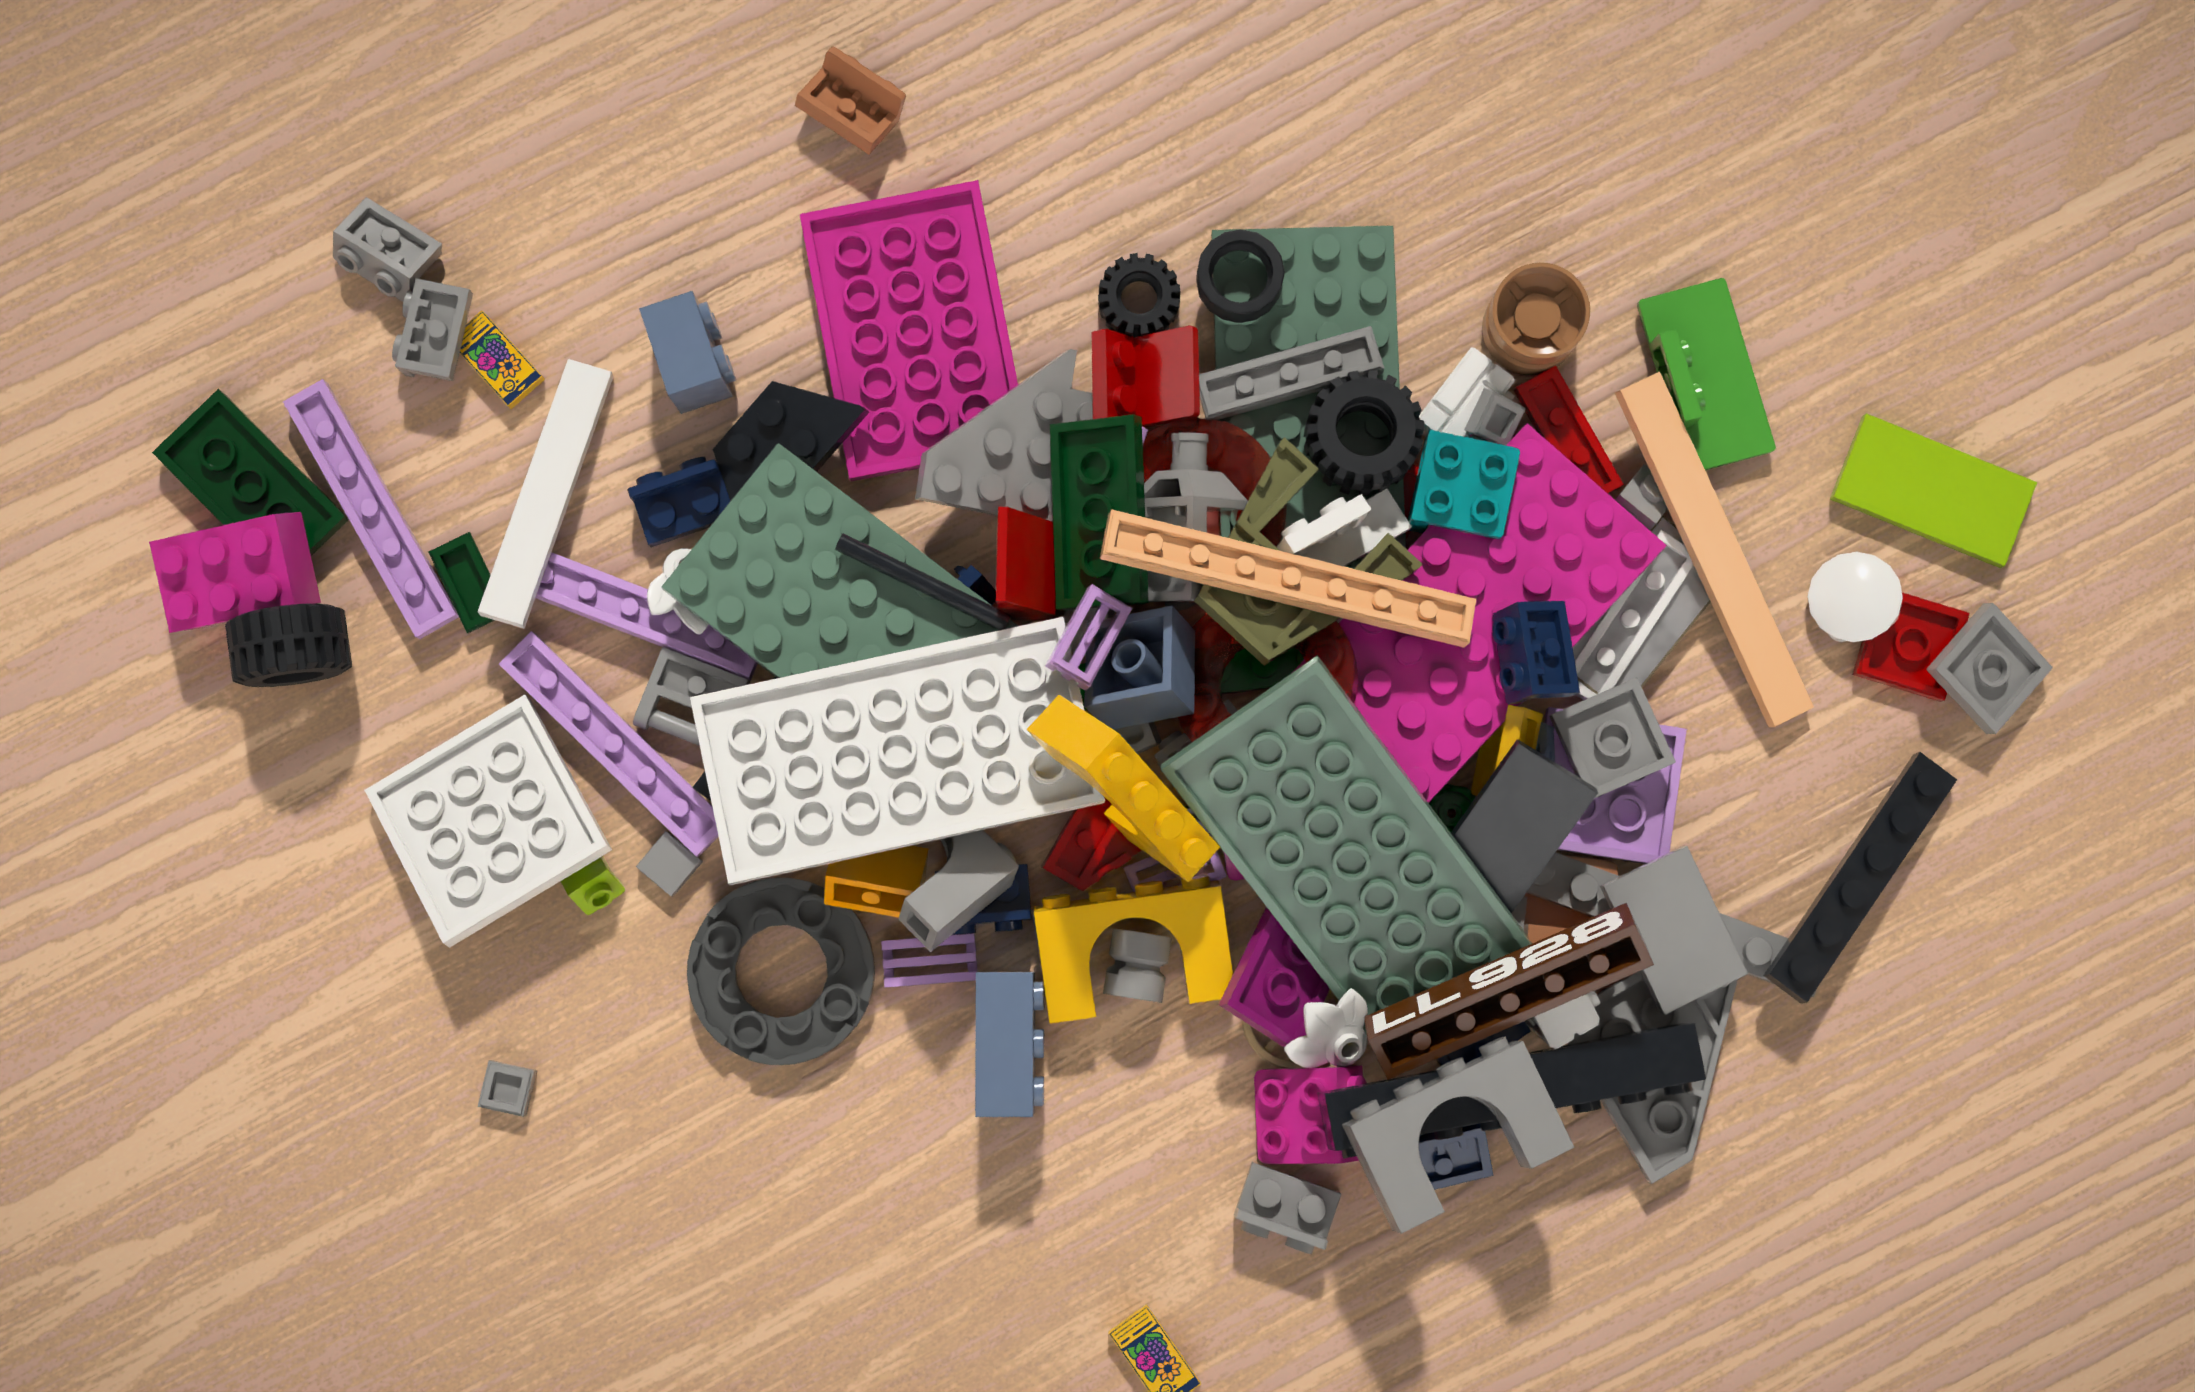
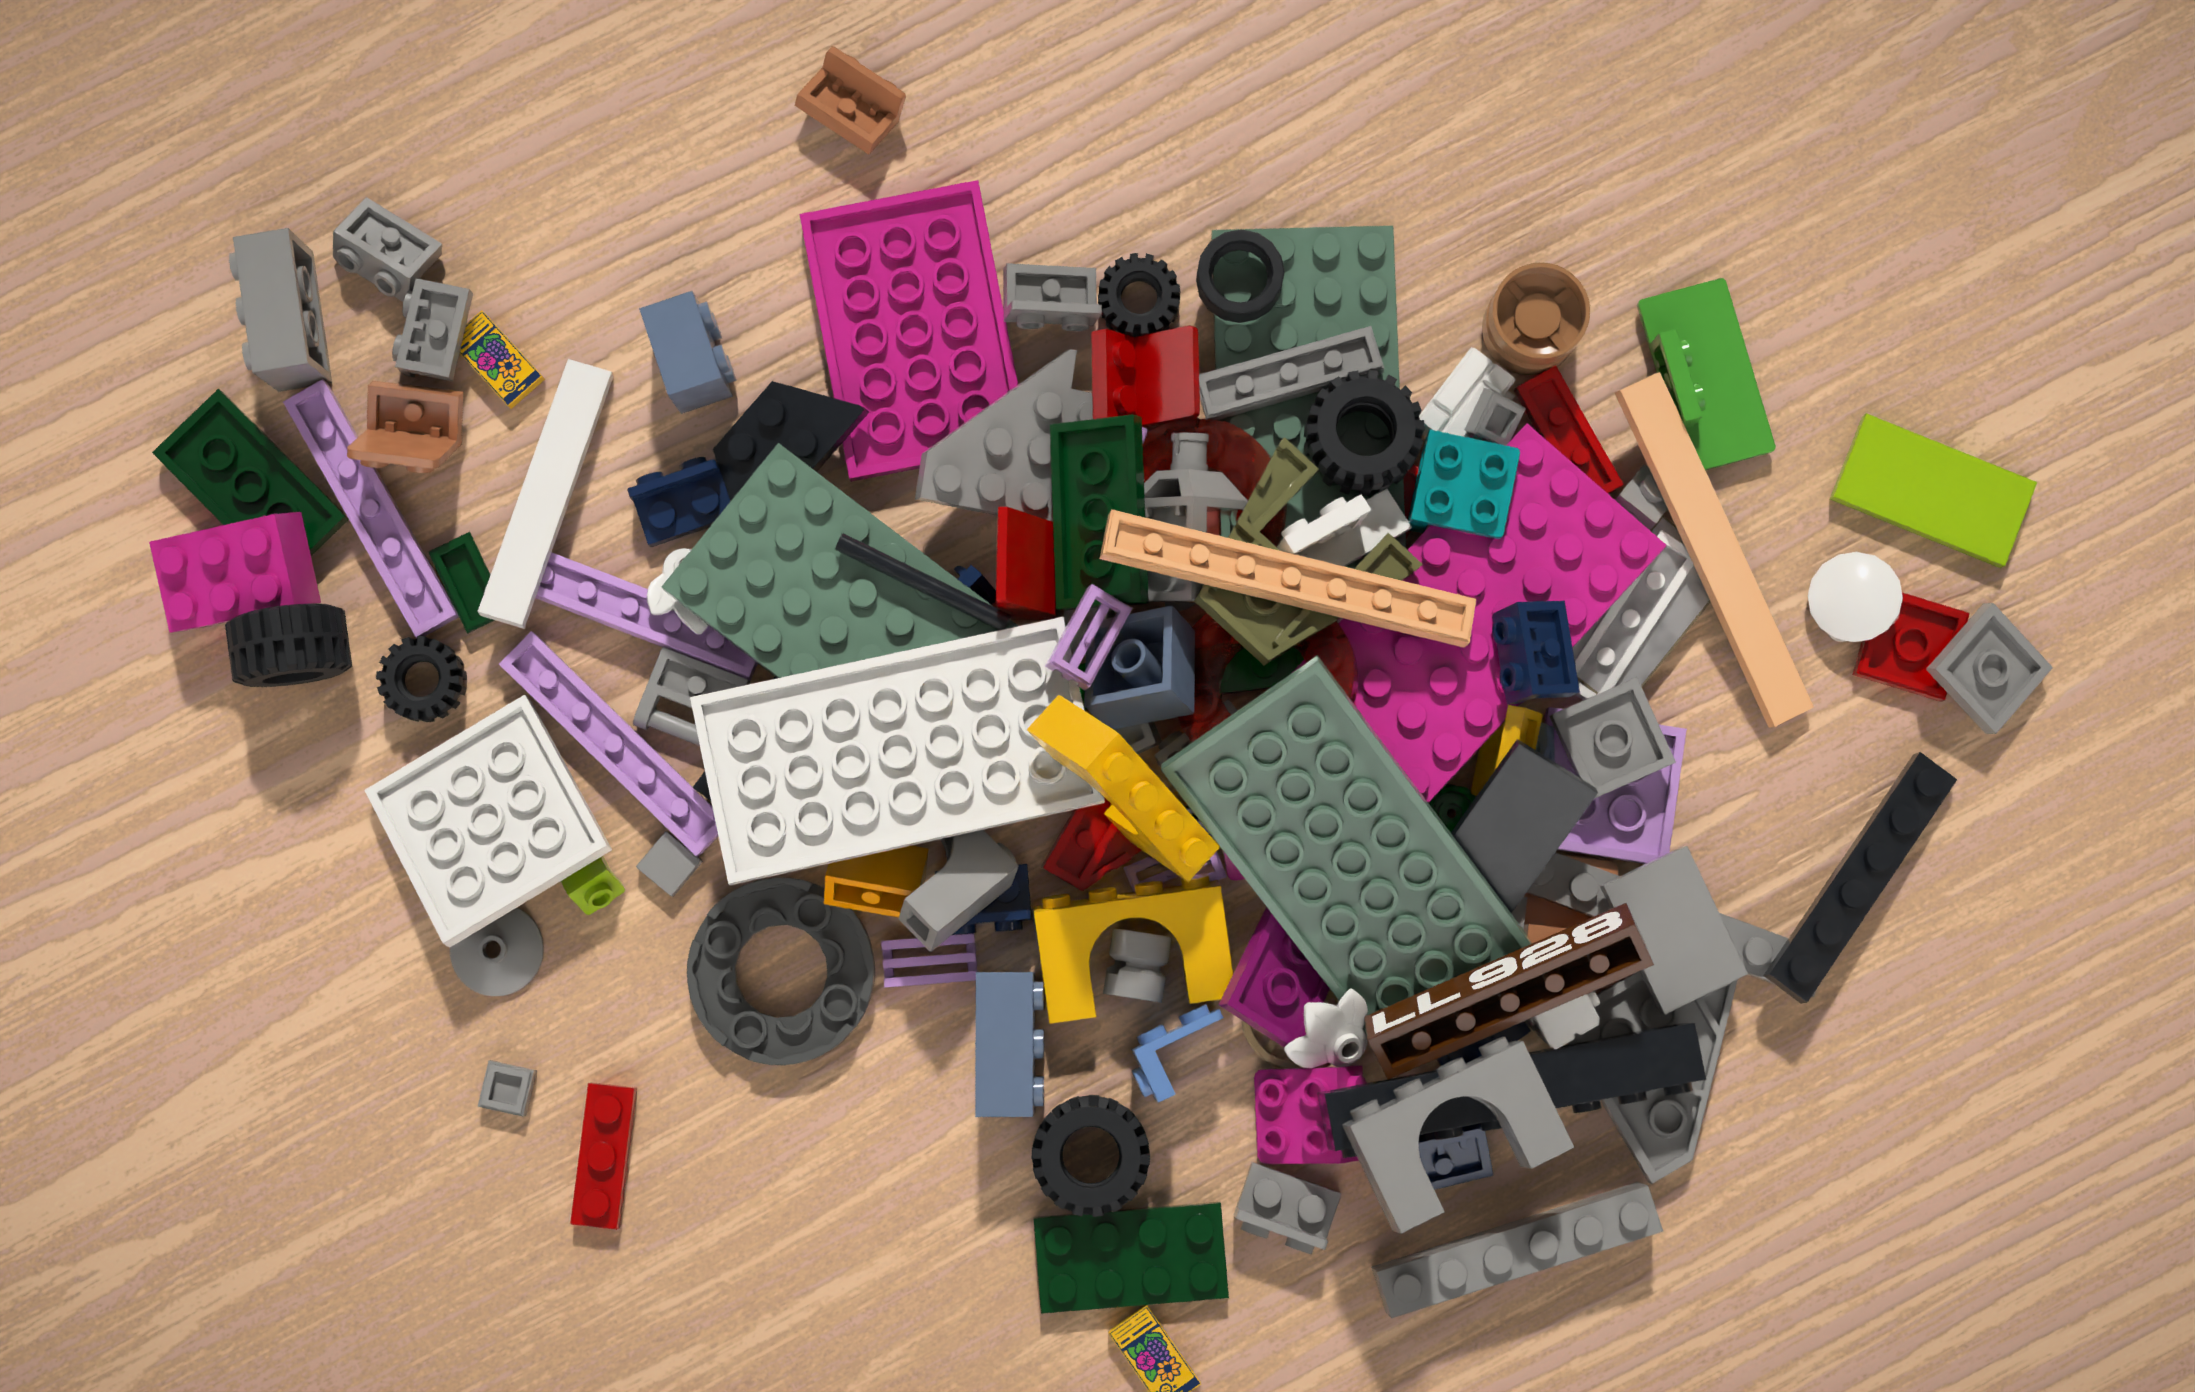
none -> light grey brick [229,228,332,392]
none -> nougat bracket [347,381,464,473]
none -> black tyre [376,636,467,722]
none -> light grey dish [450,908,544,996]
none -> red plate [570,1082,637,1230]
none -> light grey bracket [1003,263,1102,331]
none -> black tyre [1031,1095,1150,1217]
none -> dark green plate [1034,1202,1229,1314]
none -> medium blue bracket [1131,1005,1224,1103]
none -> light grey brick [1372,1182,1663,1318]

